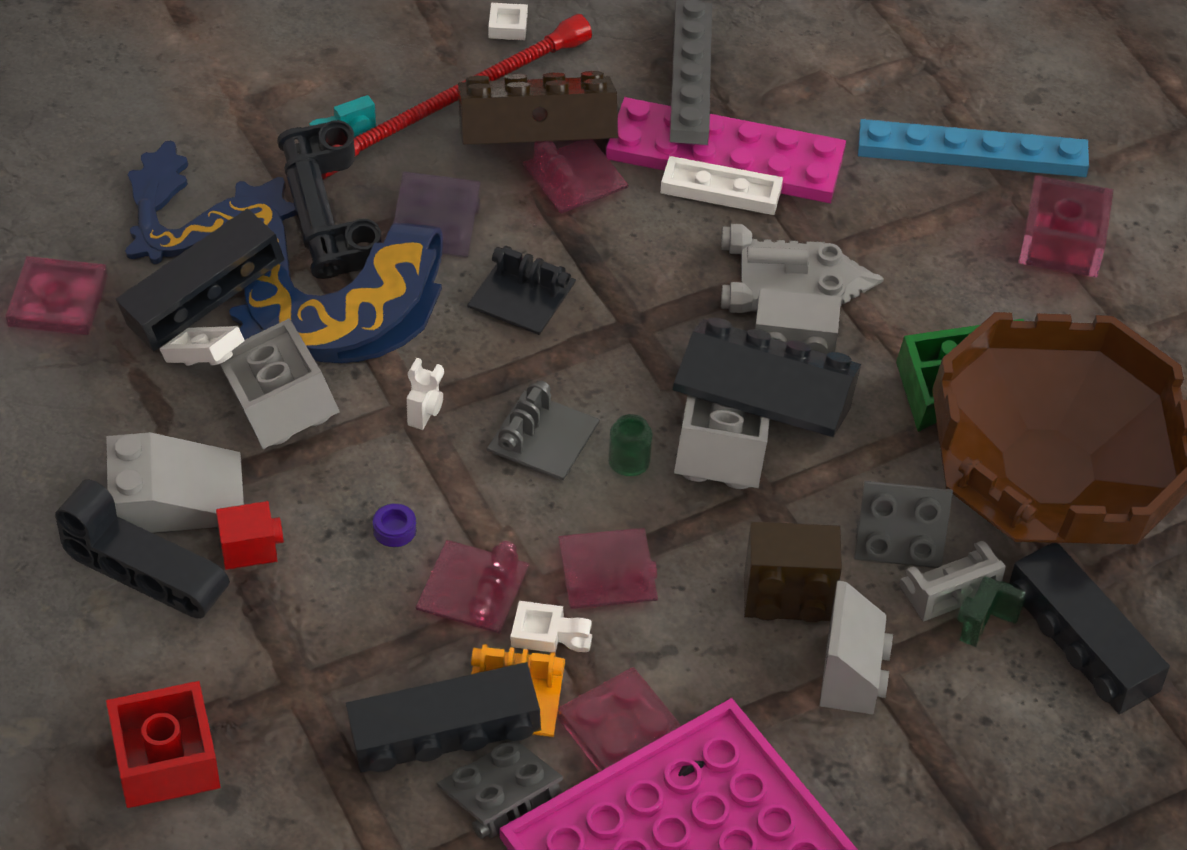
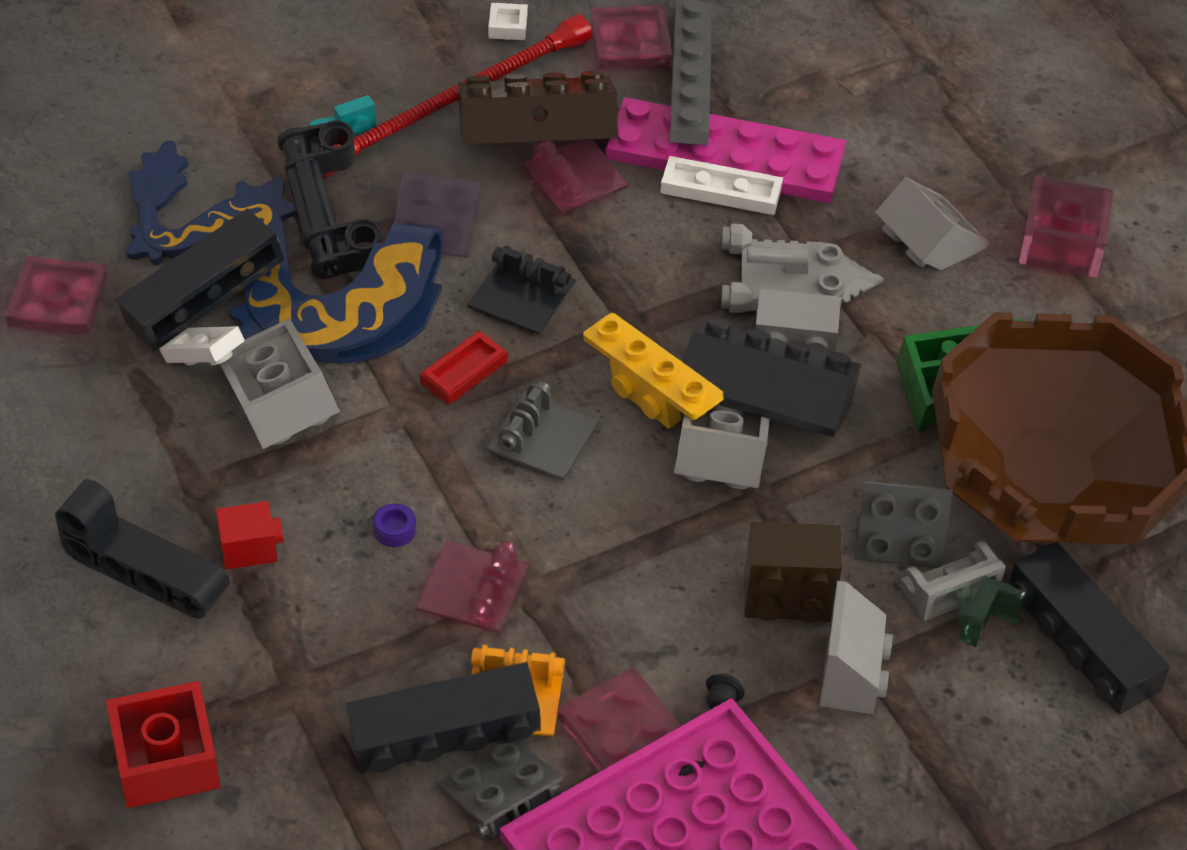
light grey slope [106,432,244,533] -> none
white plate [406,358,444,430] -> none
white plate [510,601,592,653] -> none
clear pink hinge [558,528,658,609] -> none
clear green brick [608,414,653,476] -> none
dark azure plate [858,119,1089,177] -> none
none -> red tile [420,330,508,405]
none -> yellow bracket [583,313,724,429]
none -> clear pink plate [591,5,673,69]
none -> black piece [706,673,745,709]
none -> light grey slope [875,177,990,270]

